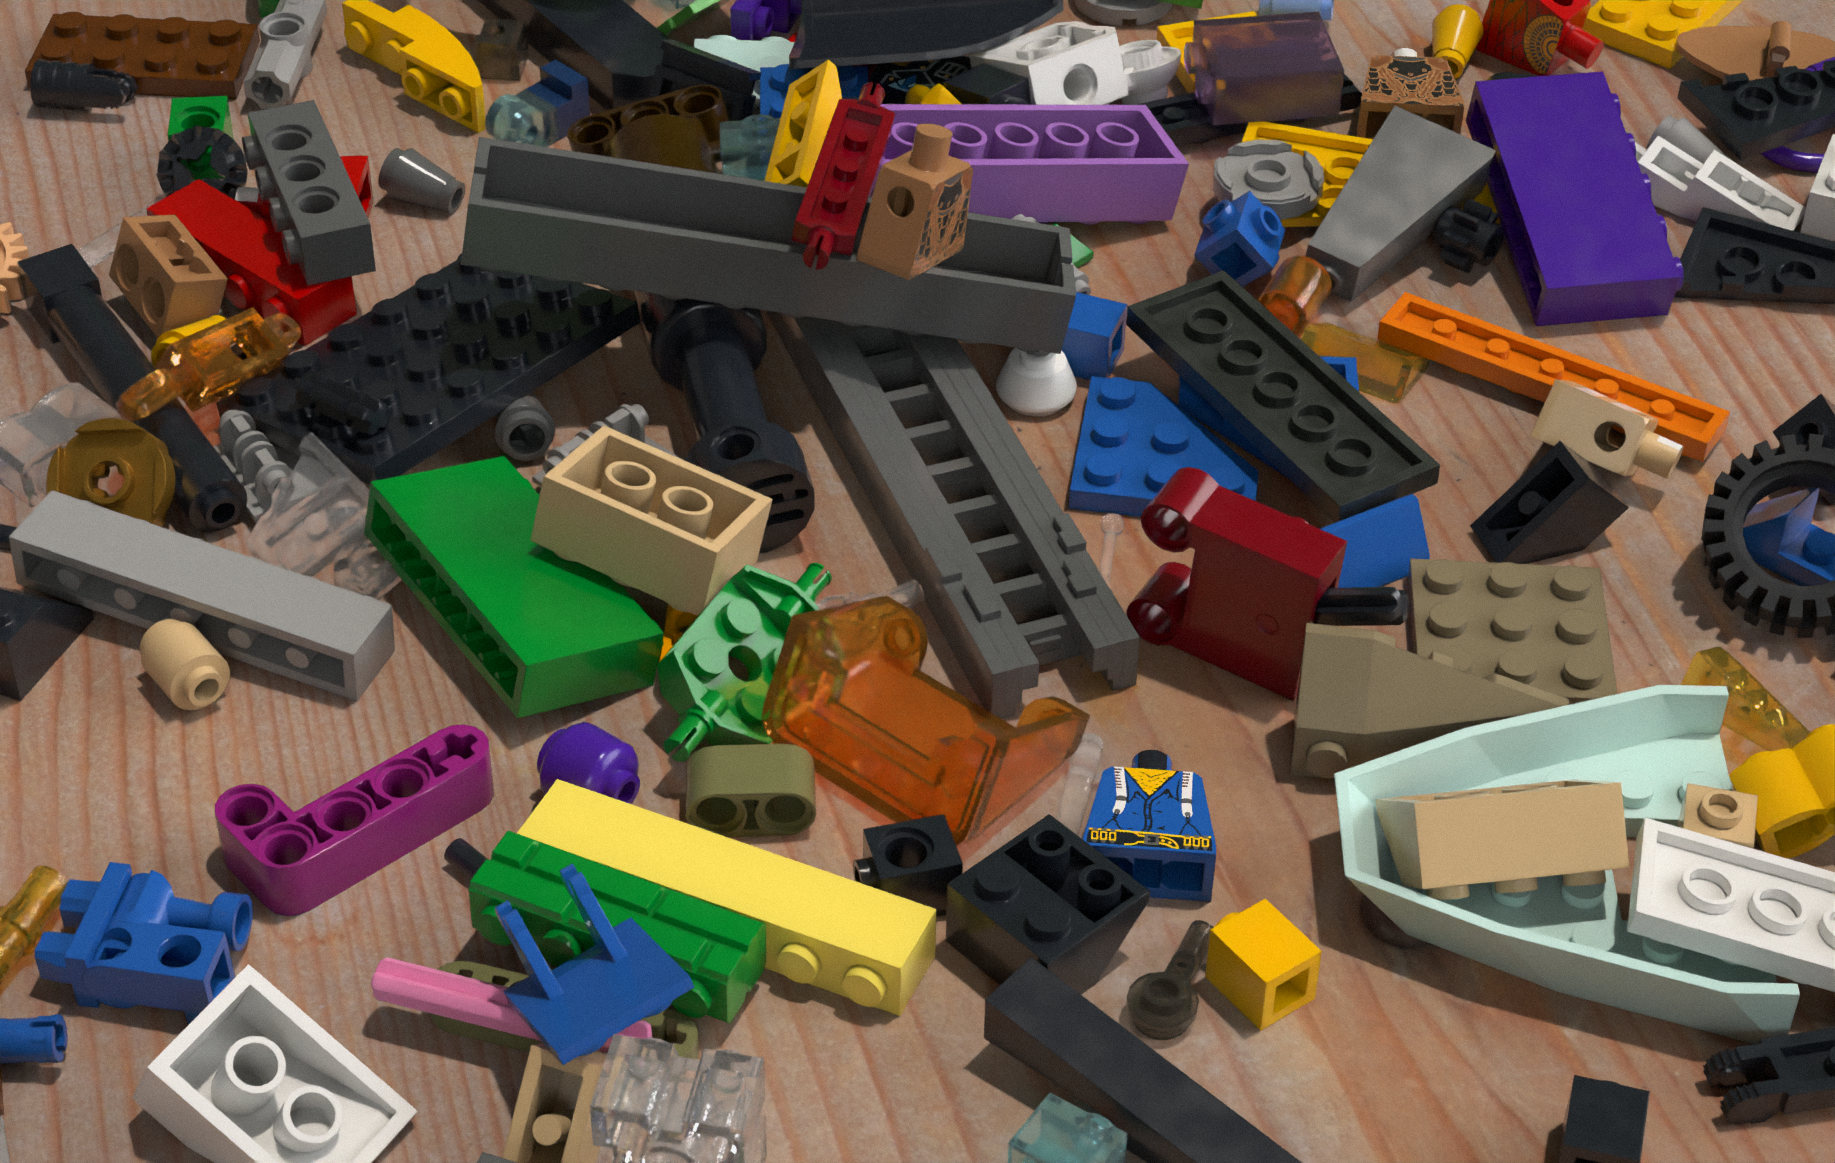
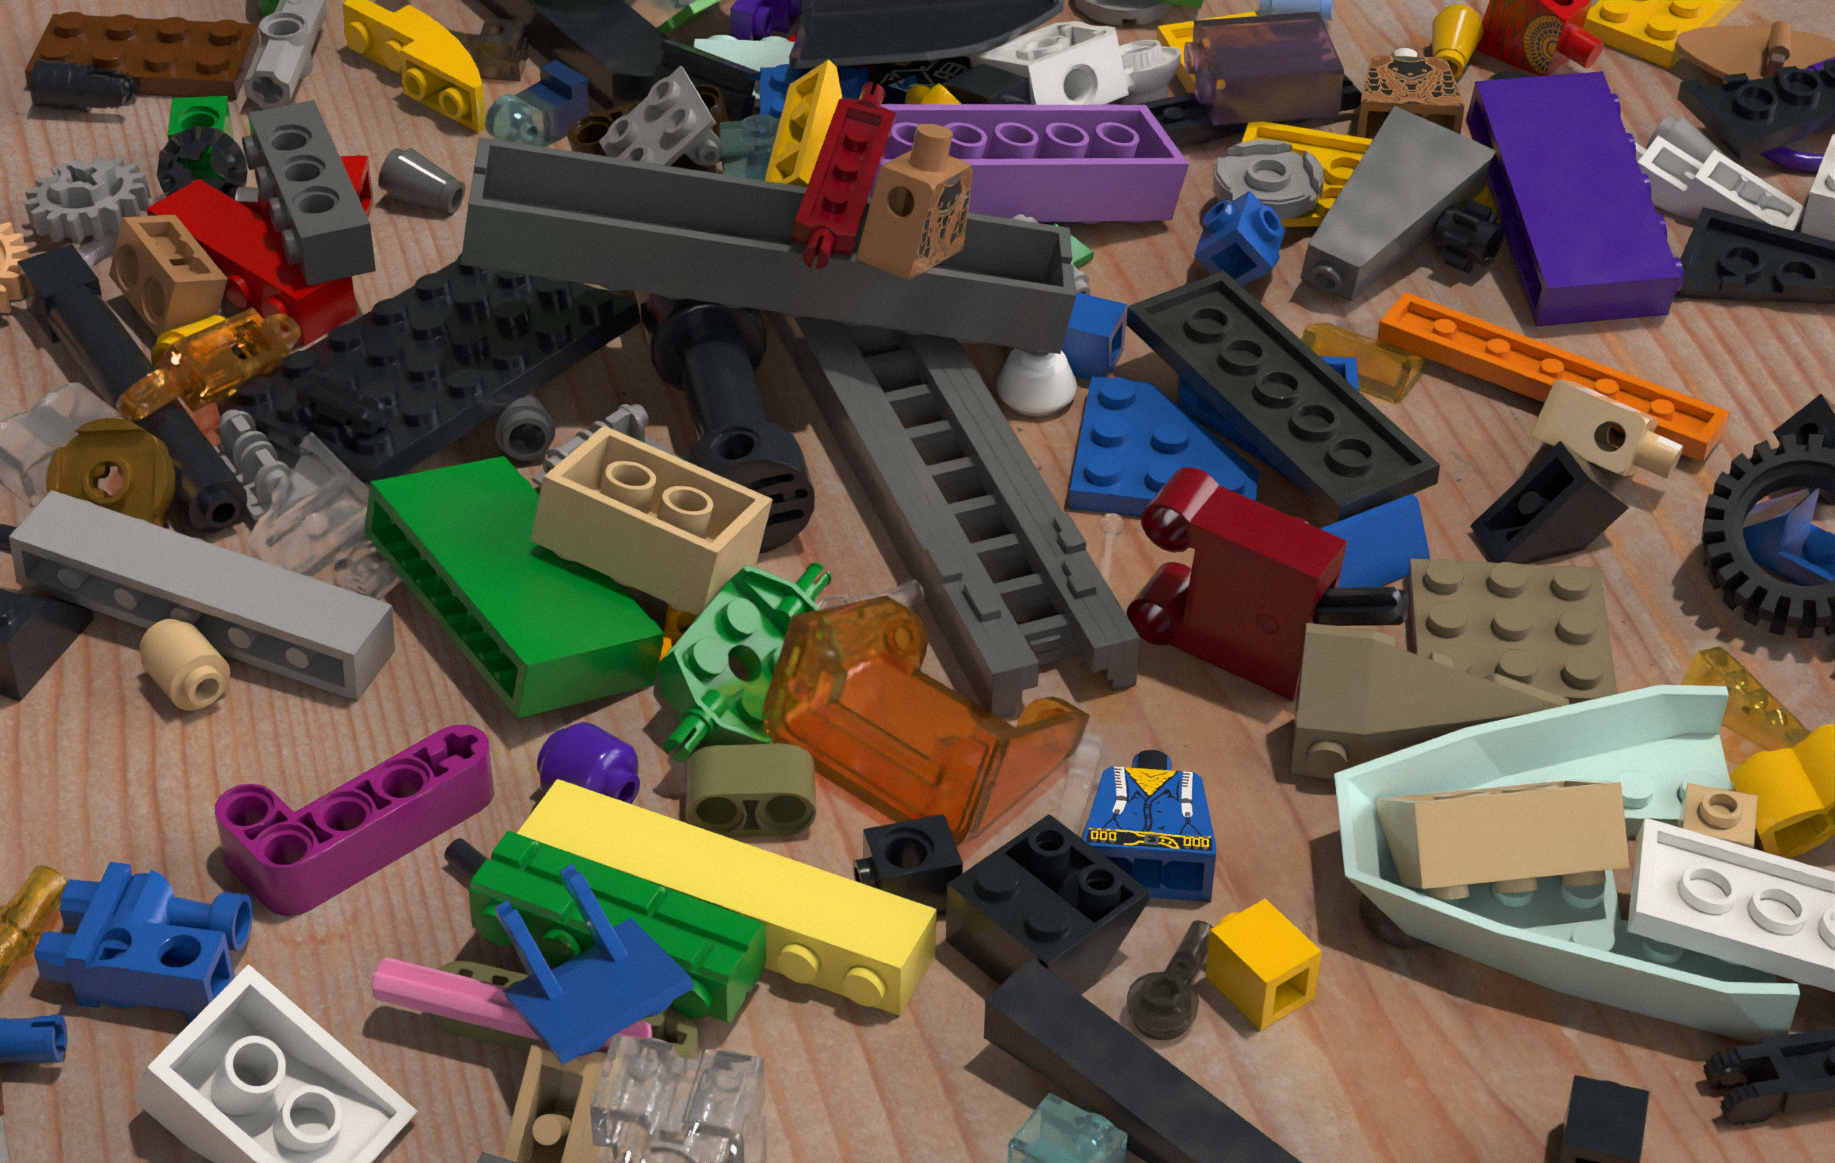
clear orange brick [1257,256,1332,338] -> none
none -> light grey gear [24,156,151,244]
none -> light grey hinge [599,66,723,166]

